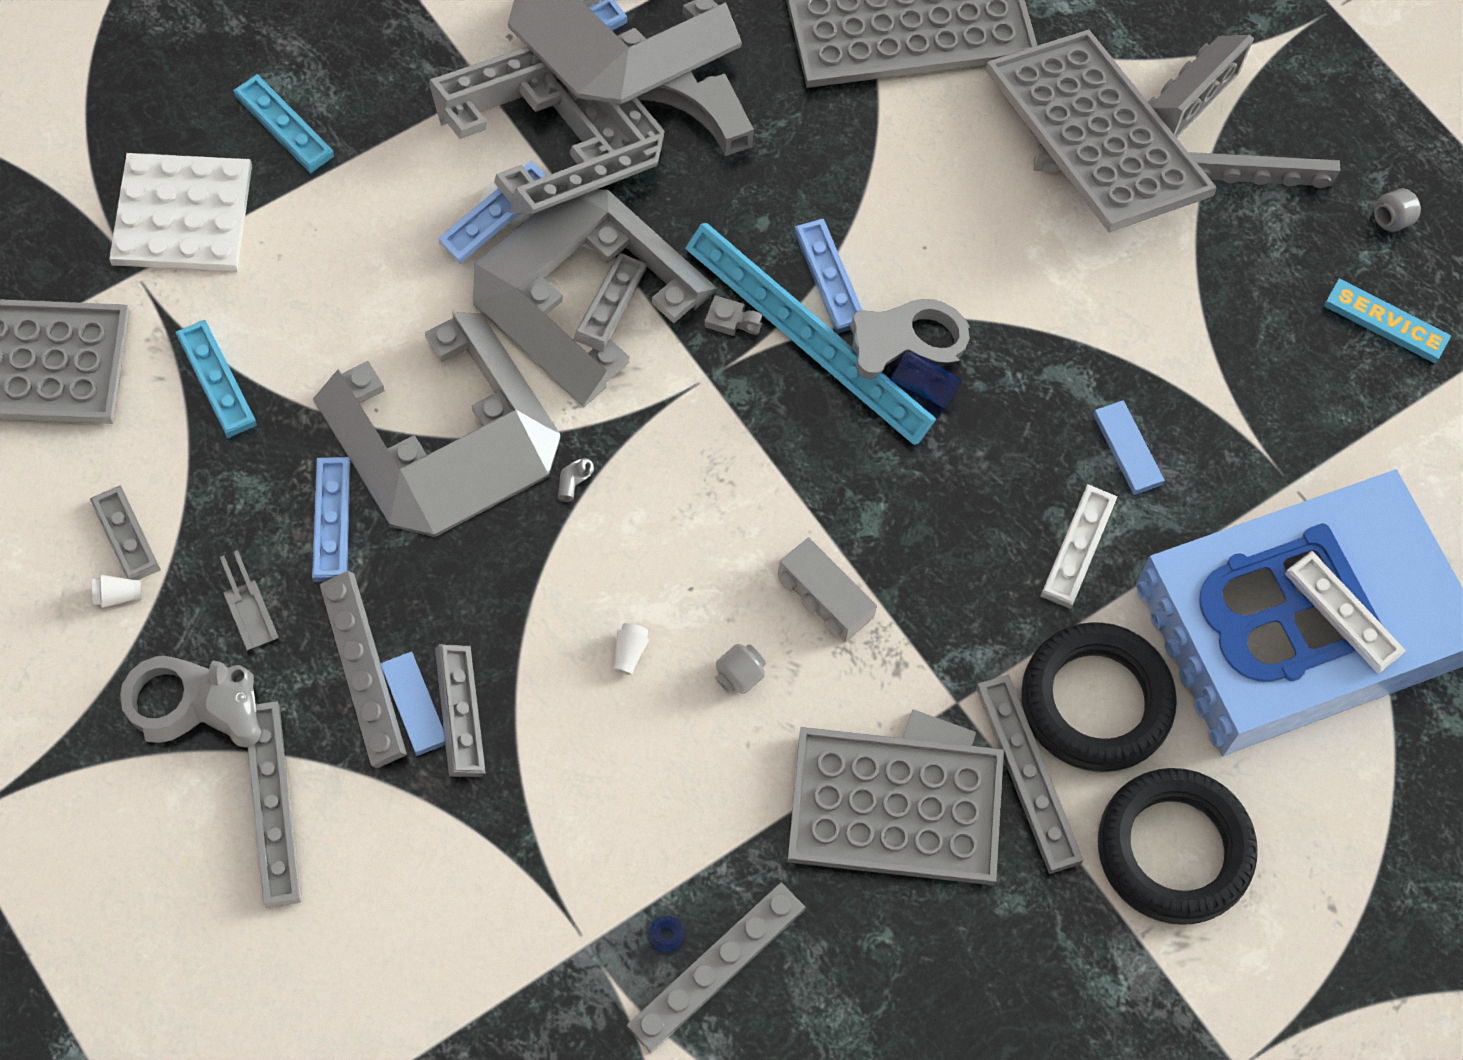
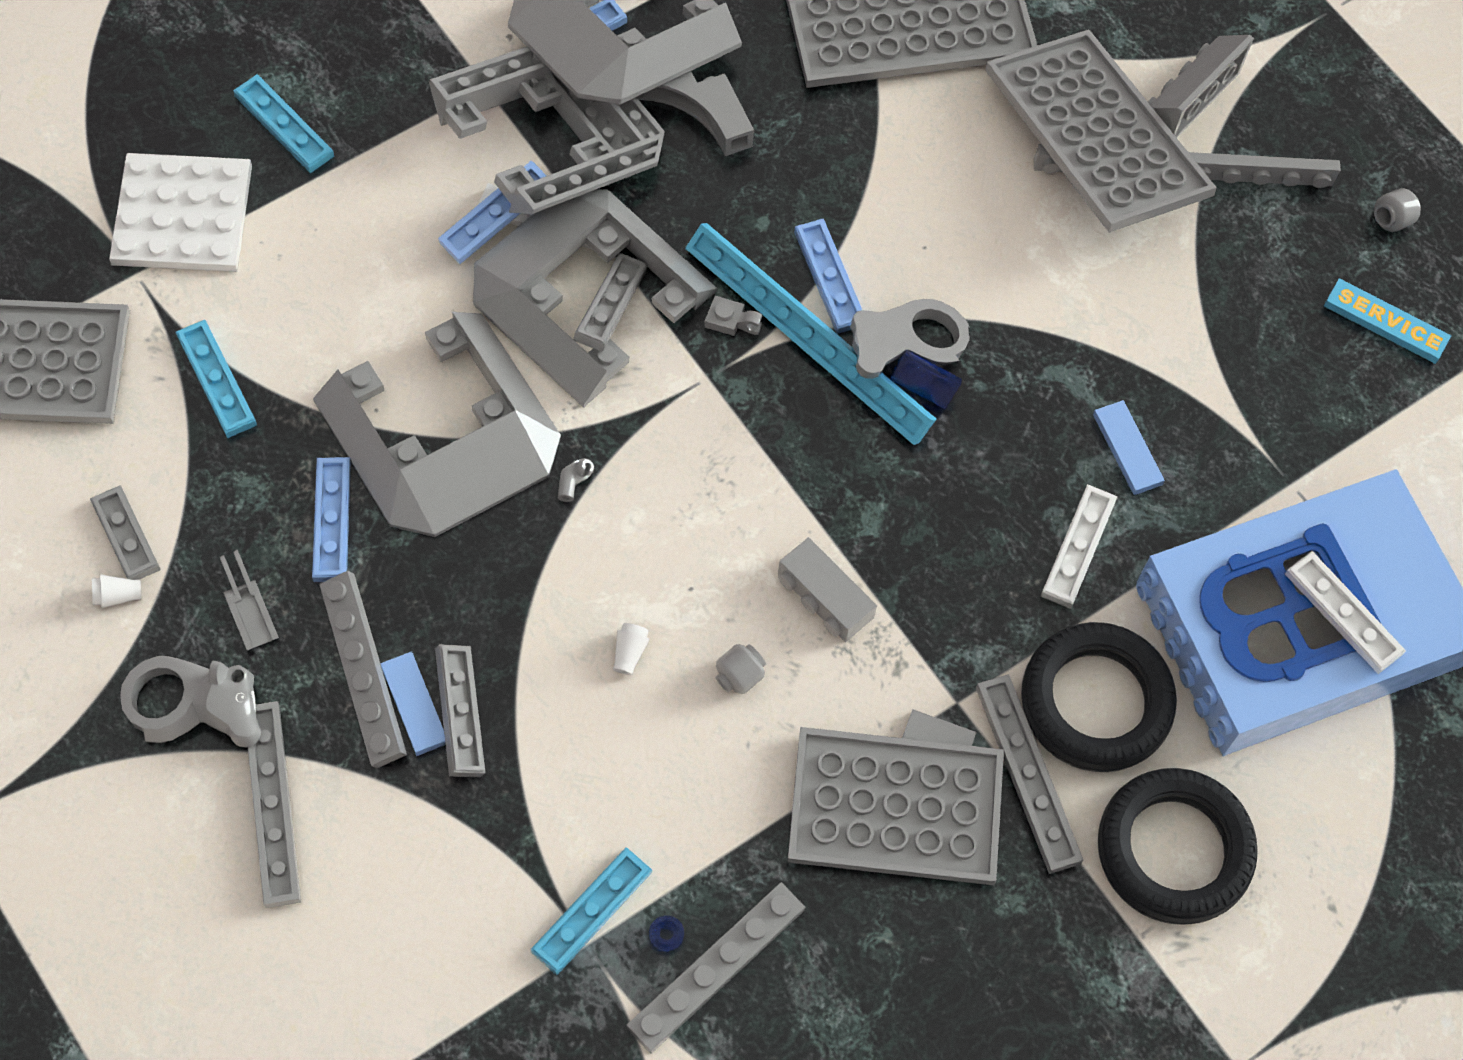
none -> medium azure tile [531,847,652,975]

